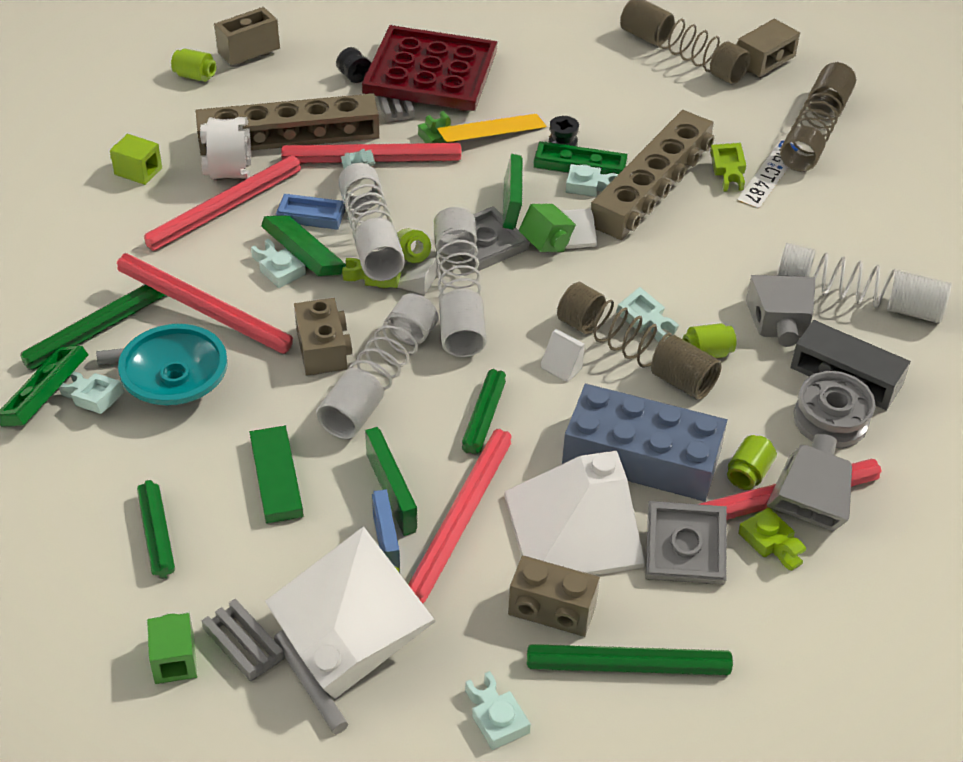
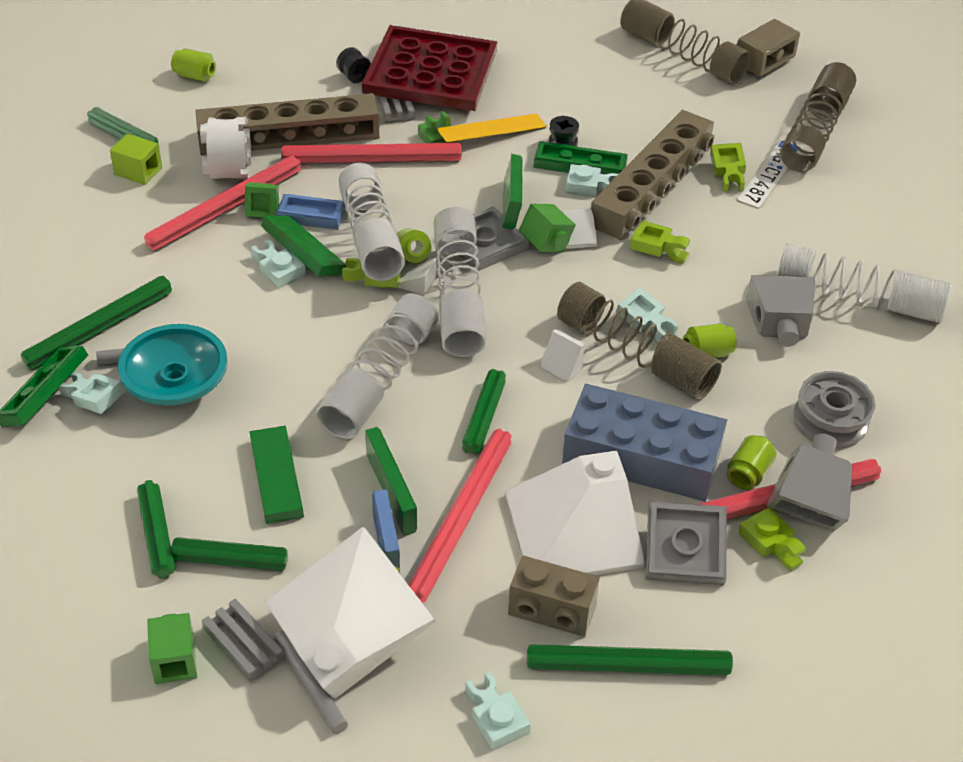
coral axle [116,253,293,354] -> none
dark tan brick [214,7,280,66] -> none
dark tan brick [294,298,352,376] -> none
light aqua plate [341,149,375,169] -> none
dark grey brick [790,320,911,411] -> none
none -> green axle [87,107,160,146]
none -> green axle [171,537,288,571]
none -> bright green tile [245,182,279,218]
none -> lime plate [630,220,690,263]

